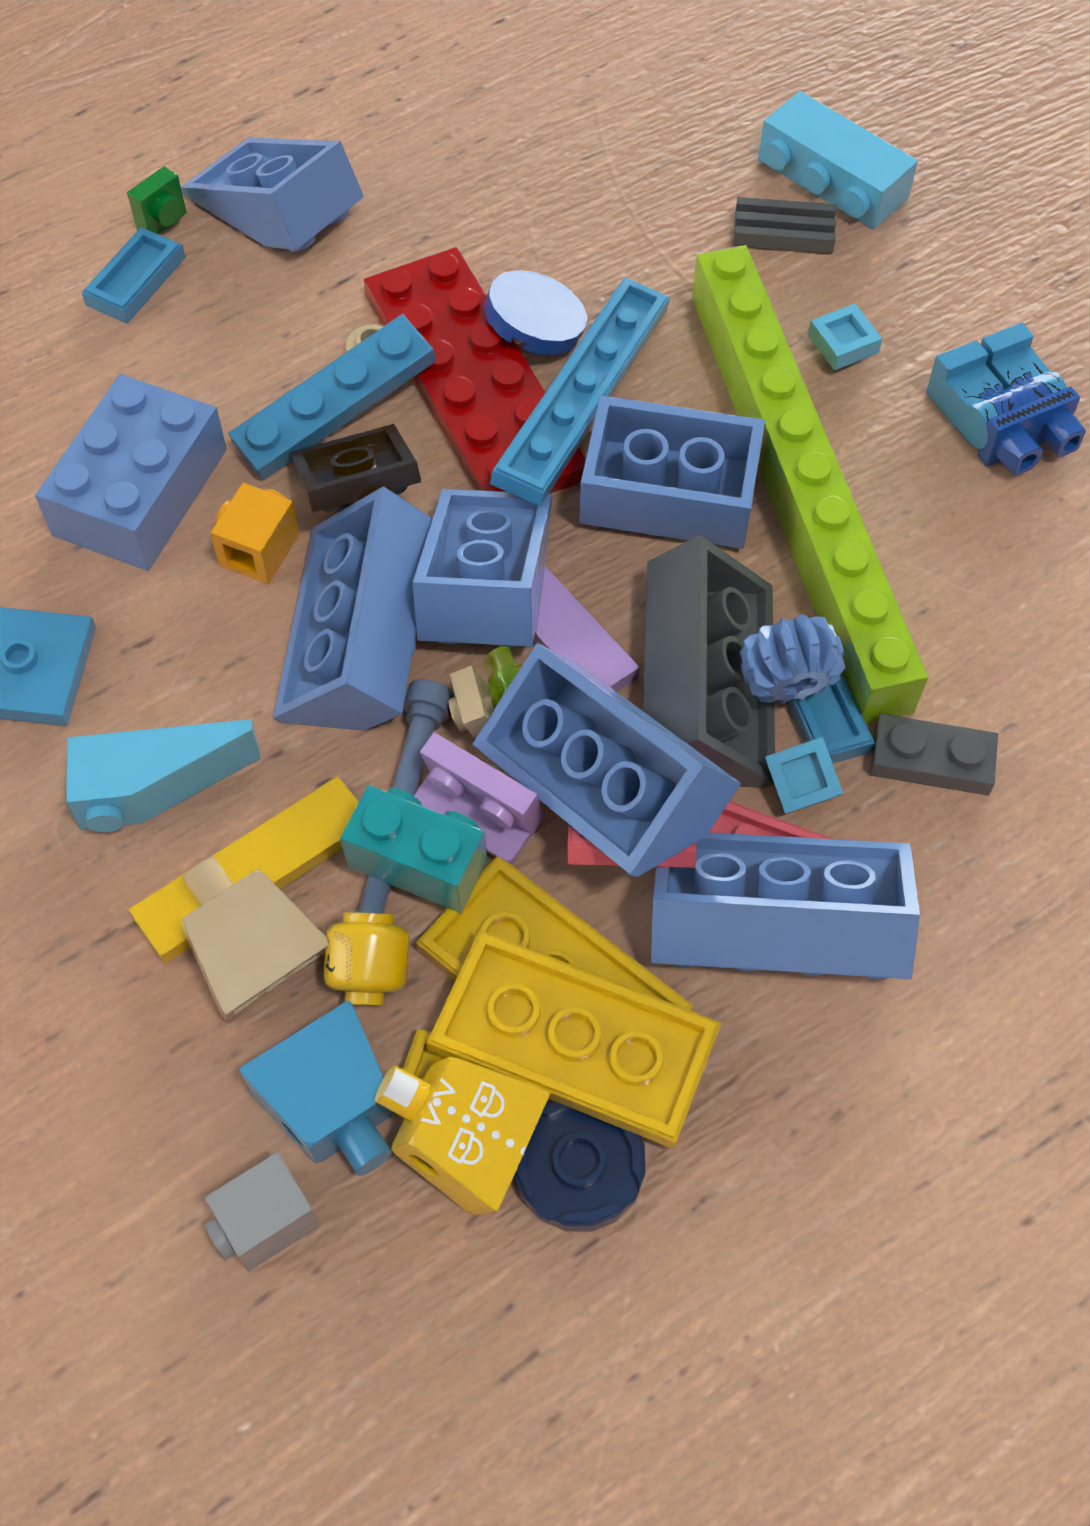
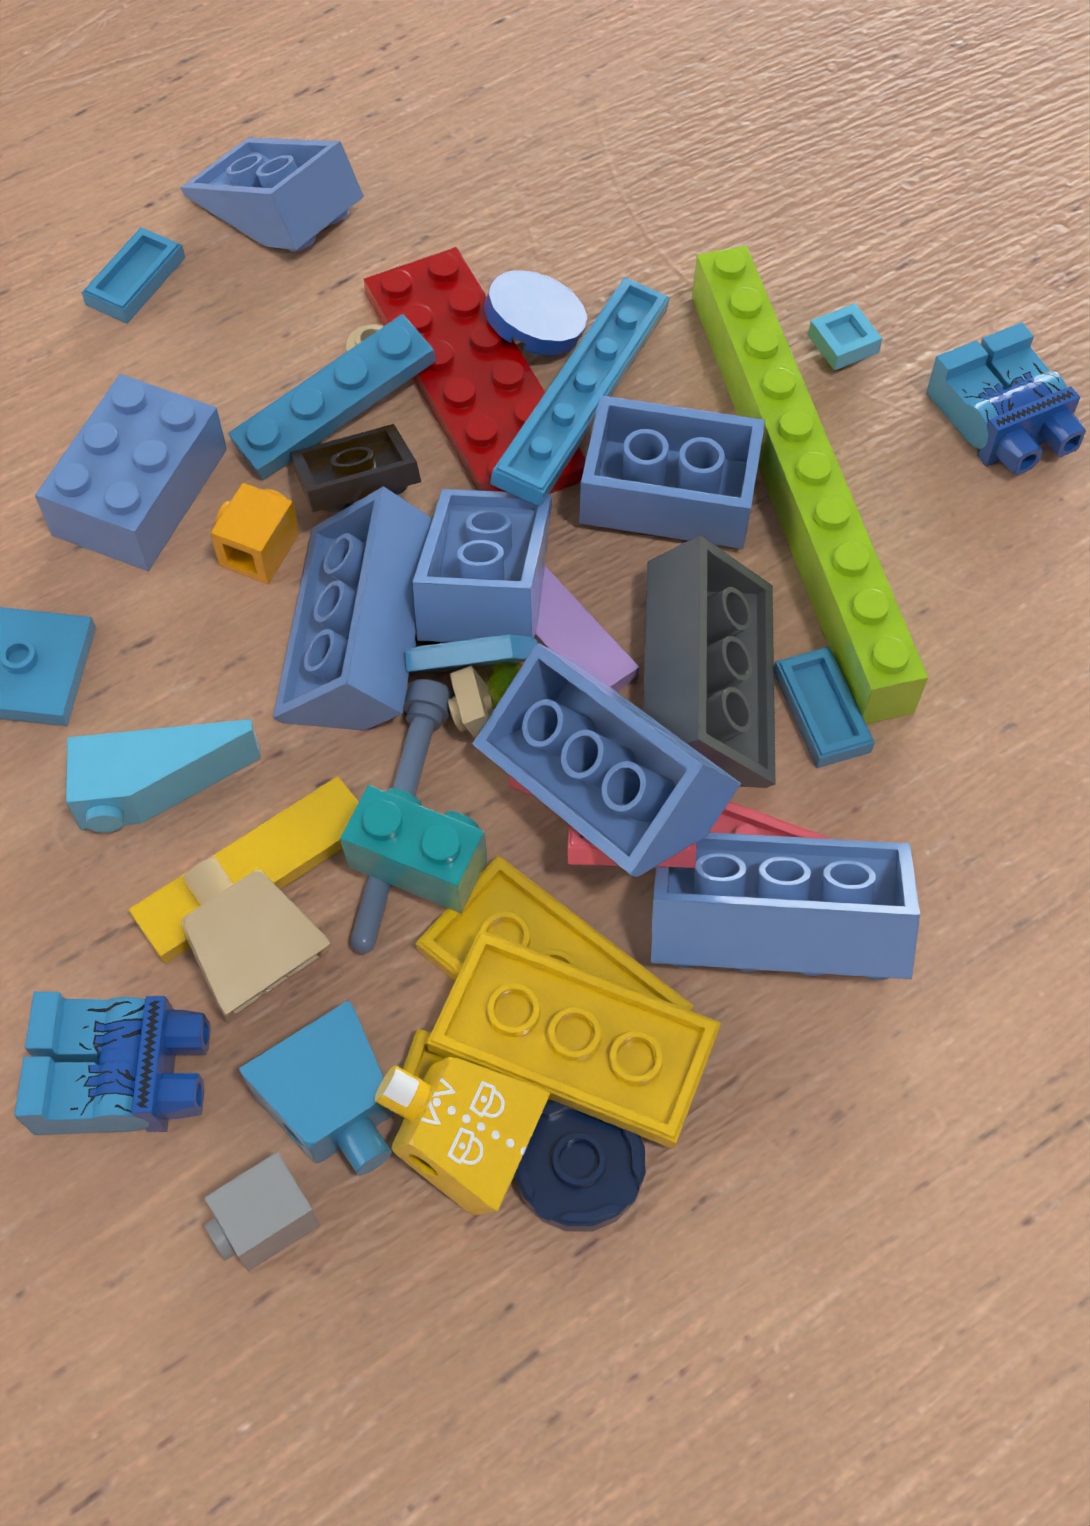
green plate [127,165,187,234] -> none
yellow head [324,912,409,1005] -> none
lavender bracket [414,732,544,864] -> none
dark grey tile [733,197,836,254] -> none
medium blue gear [740,615,846,704] -> none
medium azure brick [758,91,918,230] -> none
medium azure plate [765,736,843,815] -> none
dark grey plate [870,713,998,796] -> none
none -> hips [14,991,211,1135]
none -> dark azure tile [405,634,537,674]

